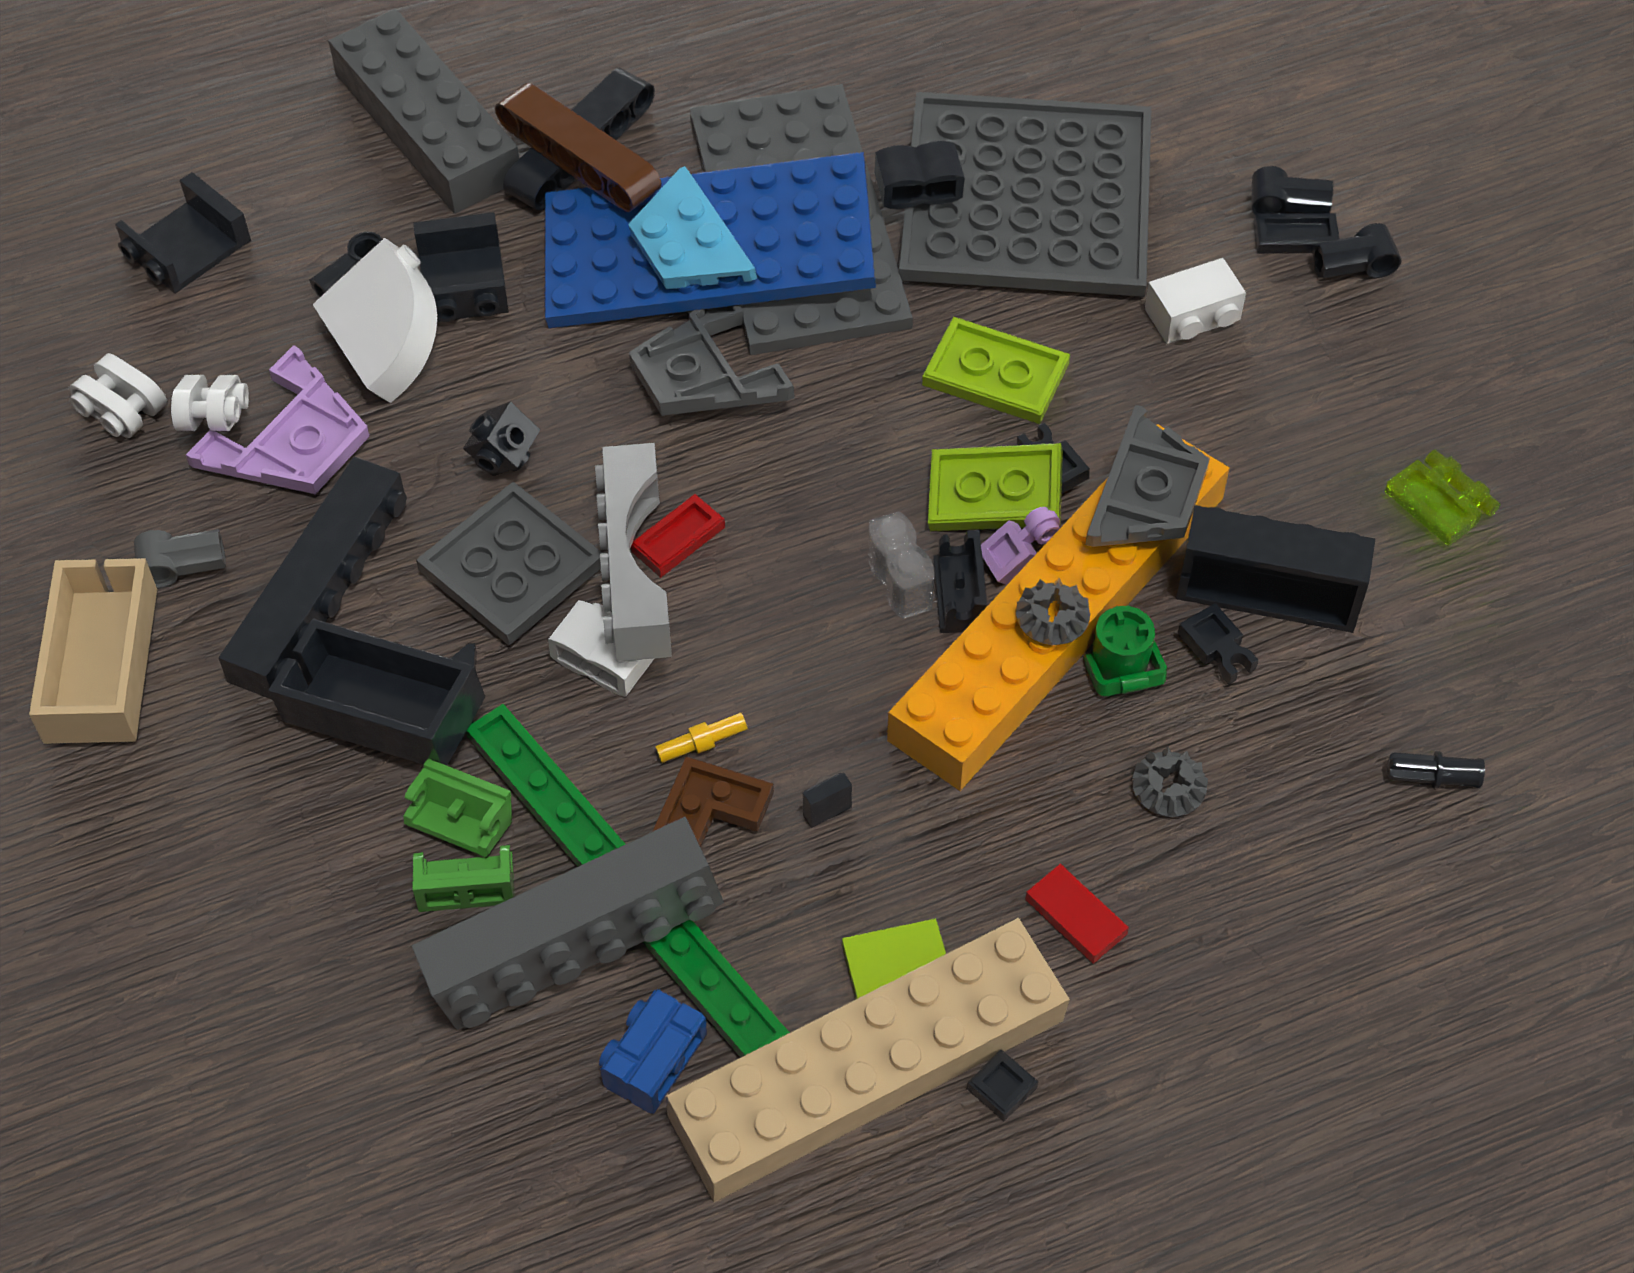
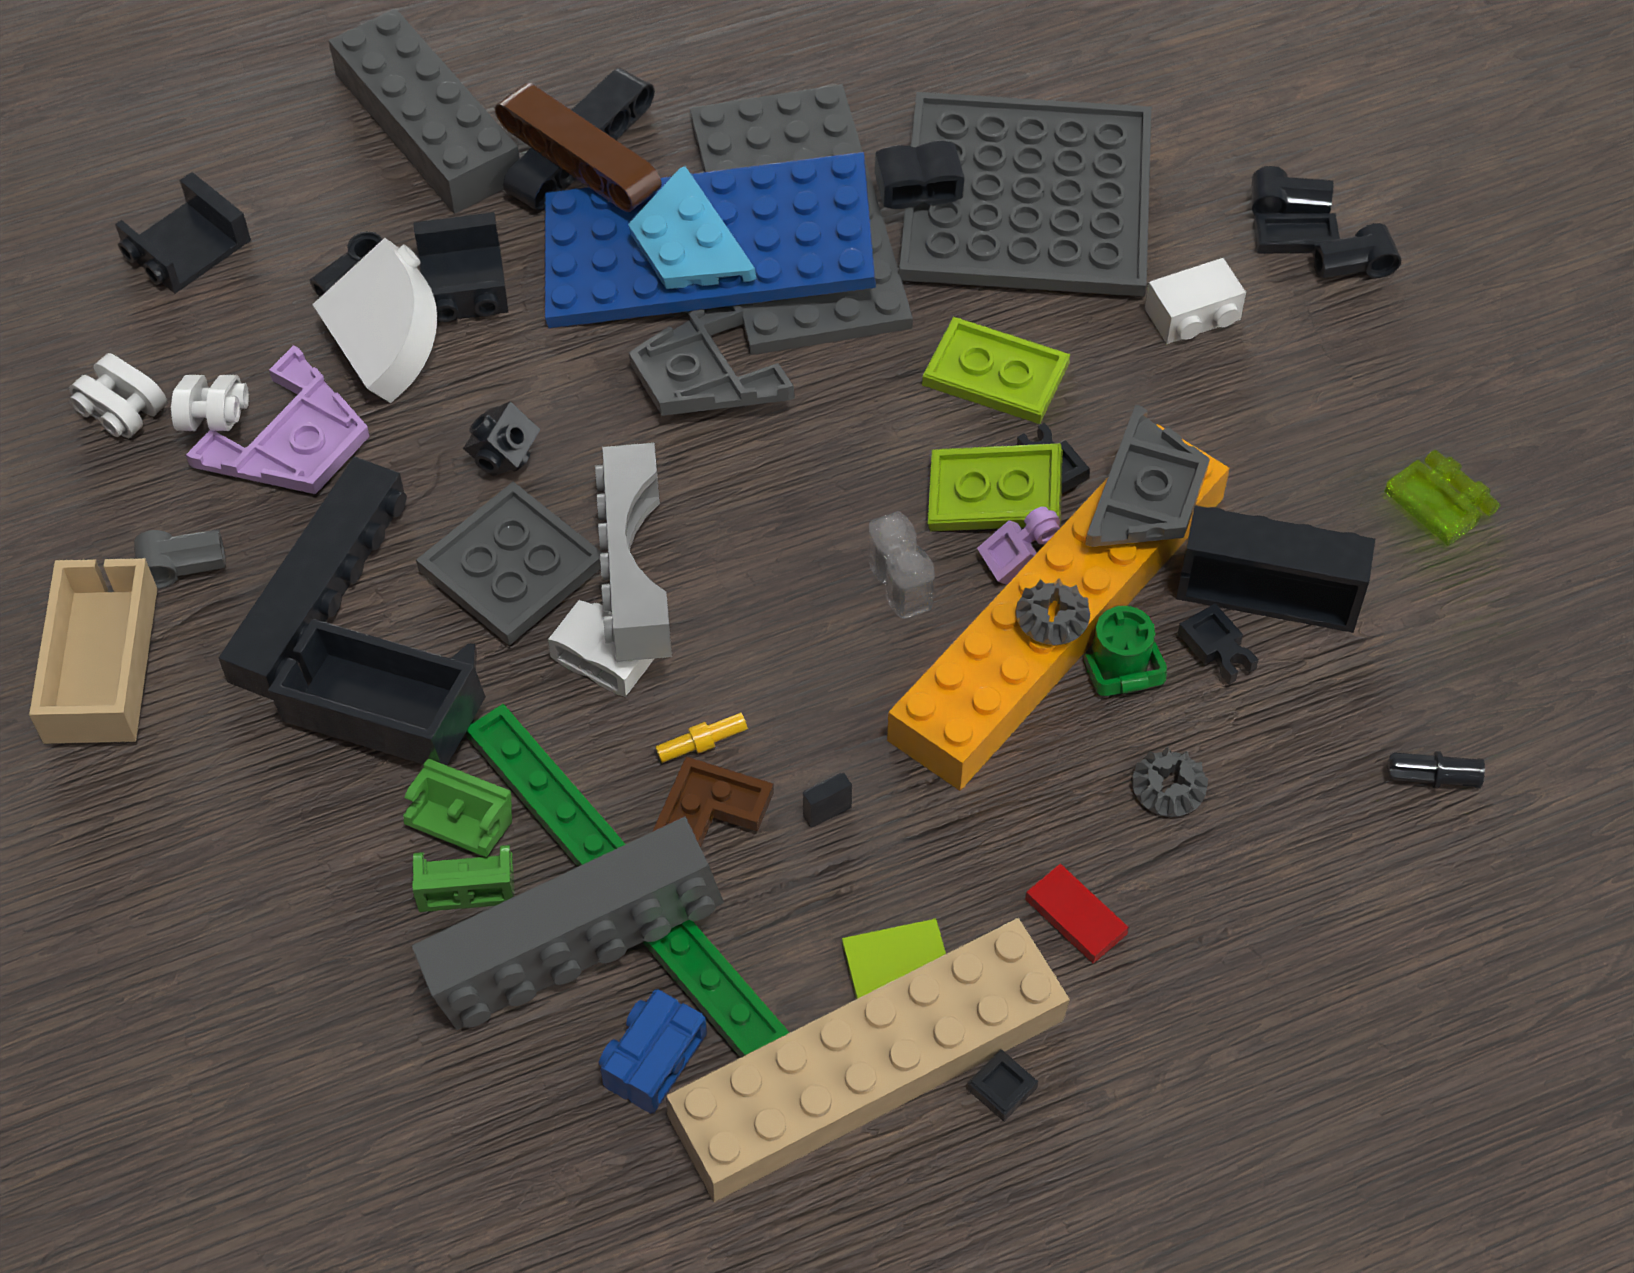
red tile [631,494,725,578] -> none
black hinge [933,530,987,633] -> none

